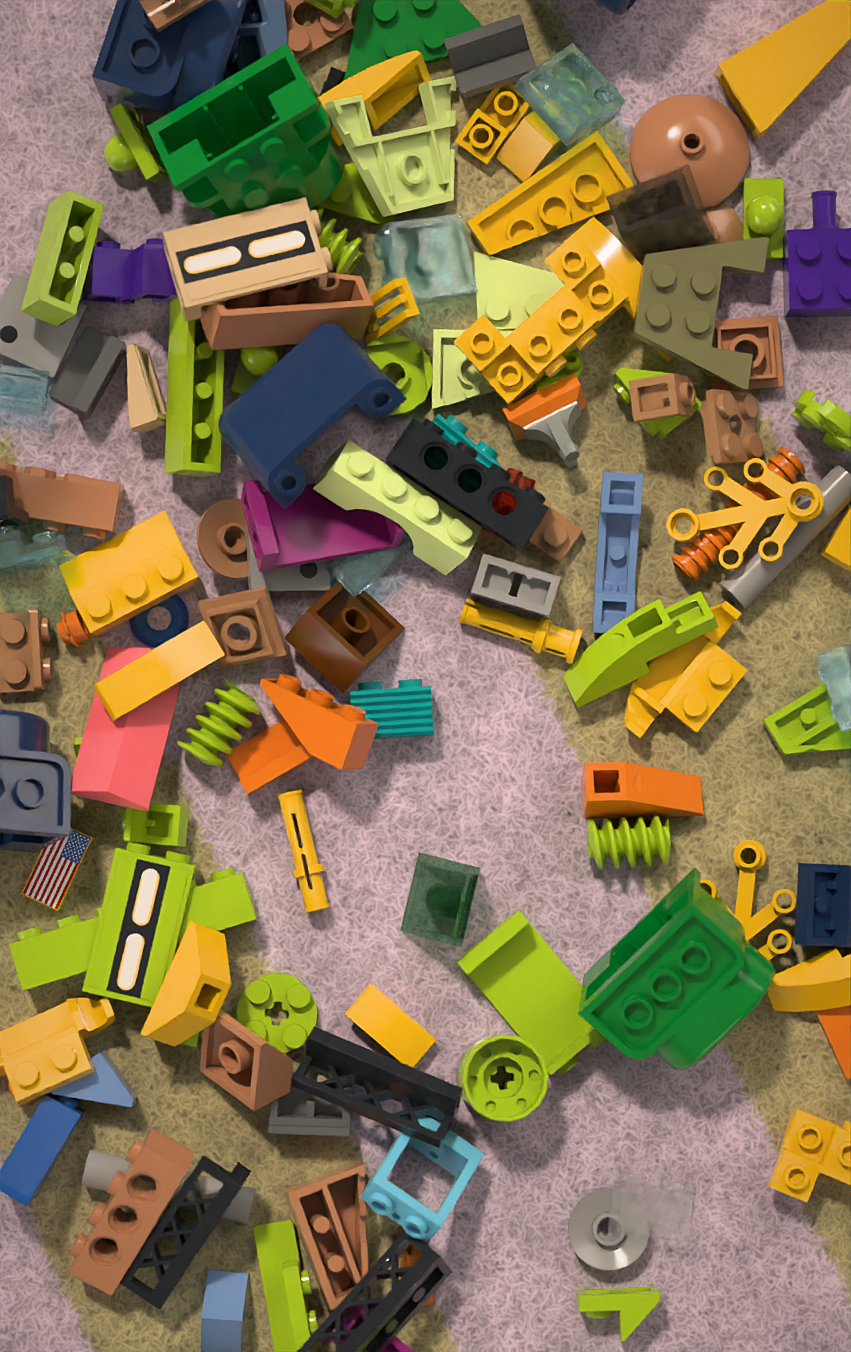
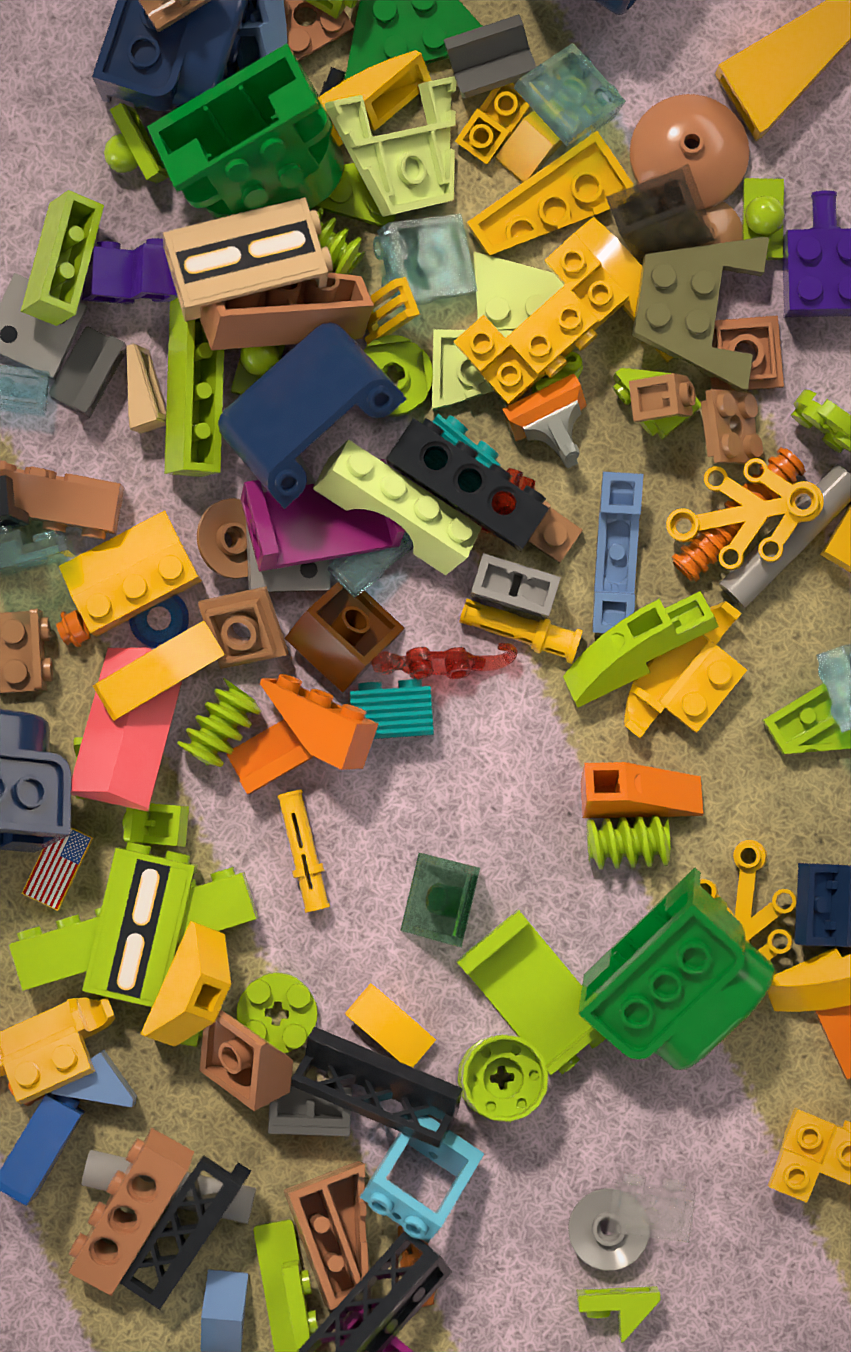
none -> clear red piece [372,643,518,679]

